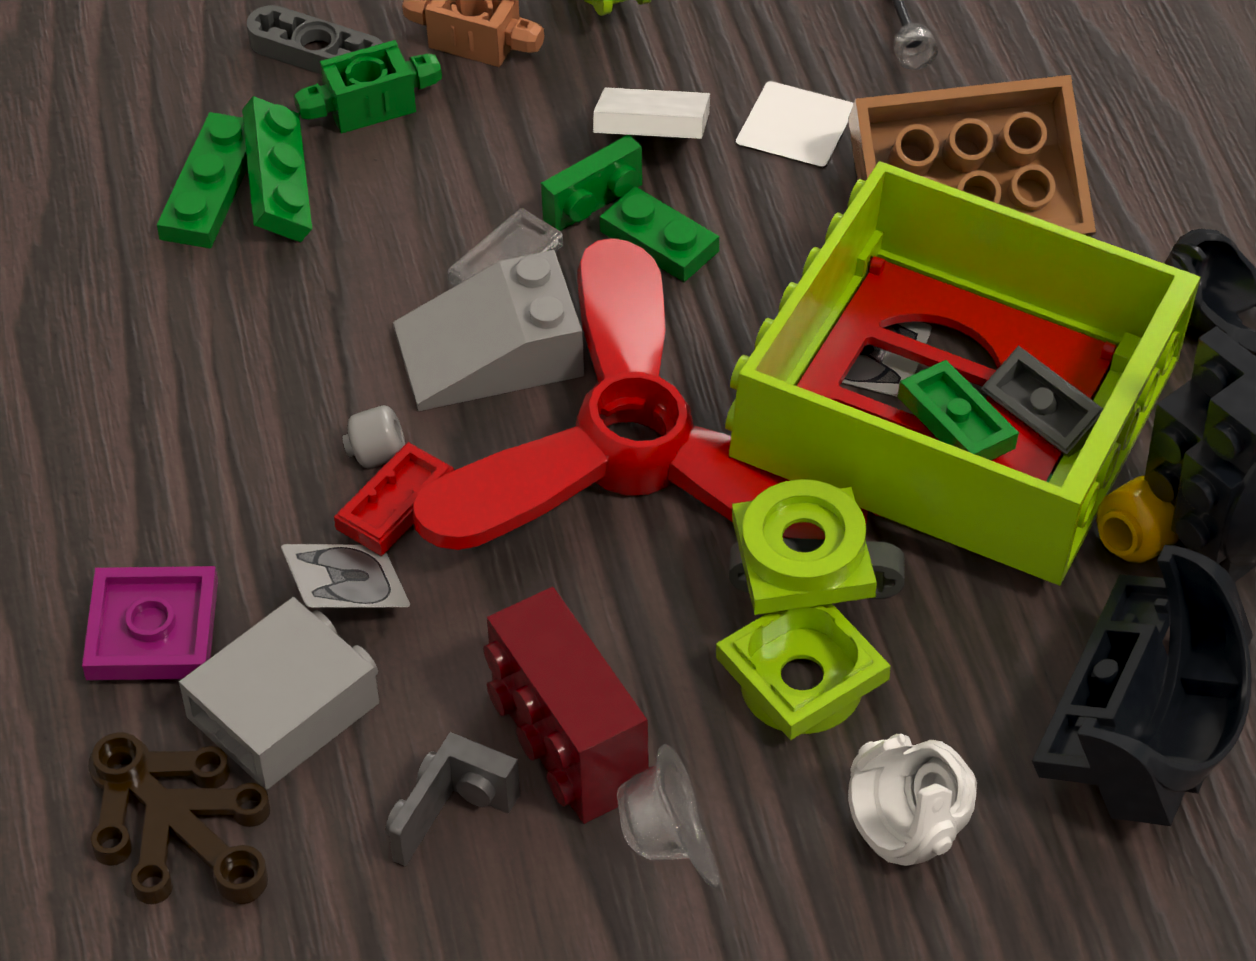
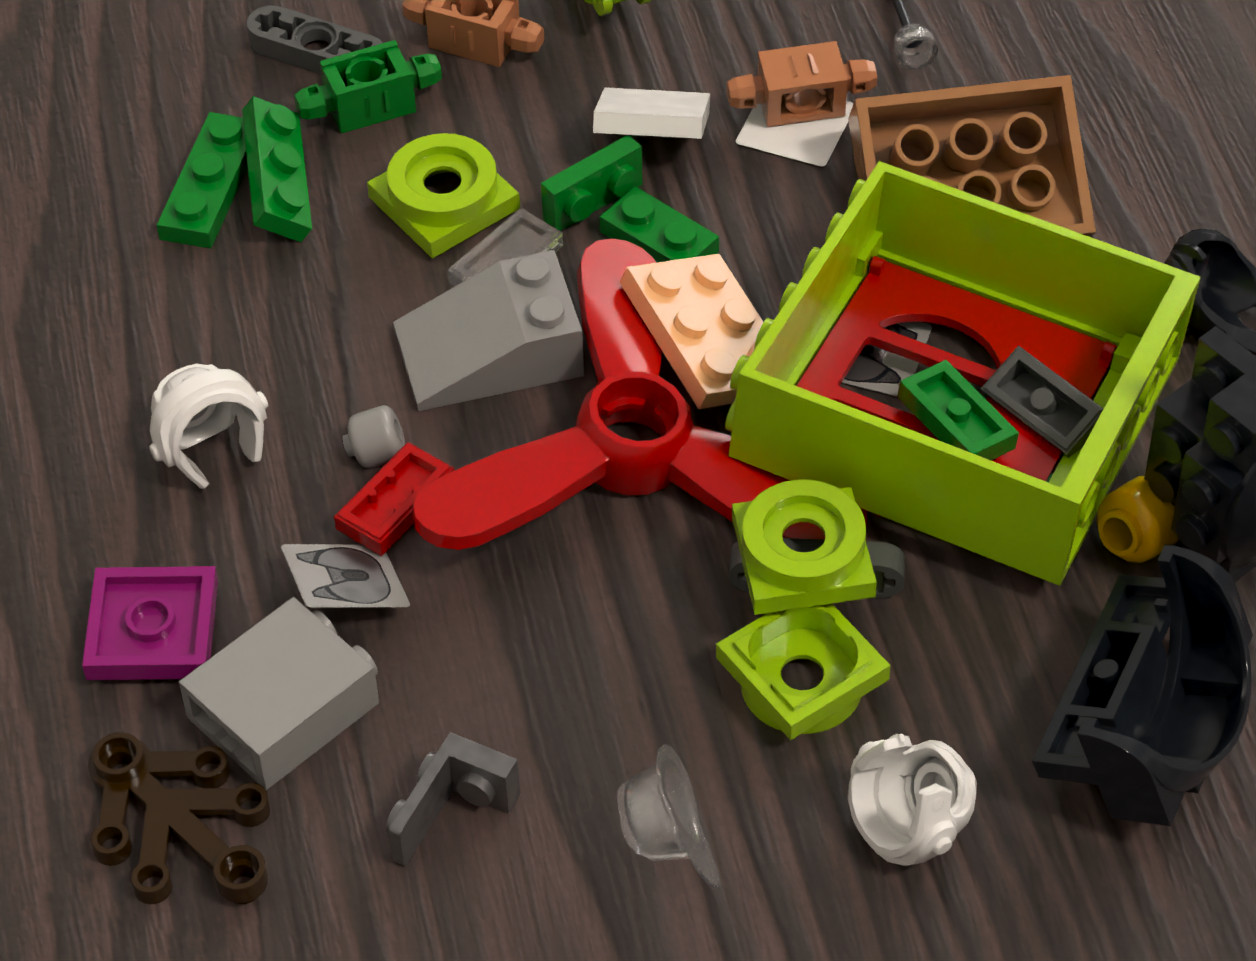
dark red brick [483,586,649,824] -> none
none -> white helmet [149,364,268,489]
none -> lime piece [367,133,520,259]
none -> light nougat plate [619,254,763,409]
none -> nougat piece [726,41,877,127]

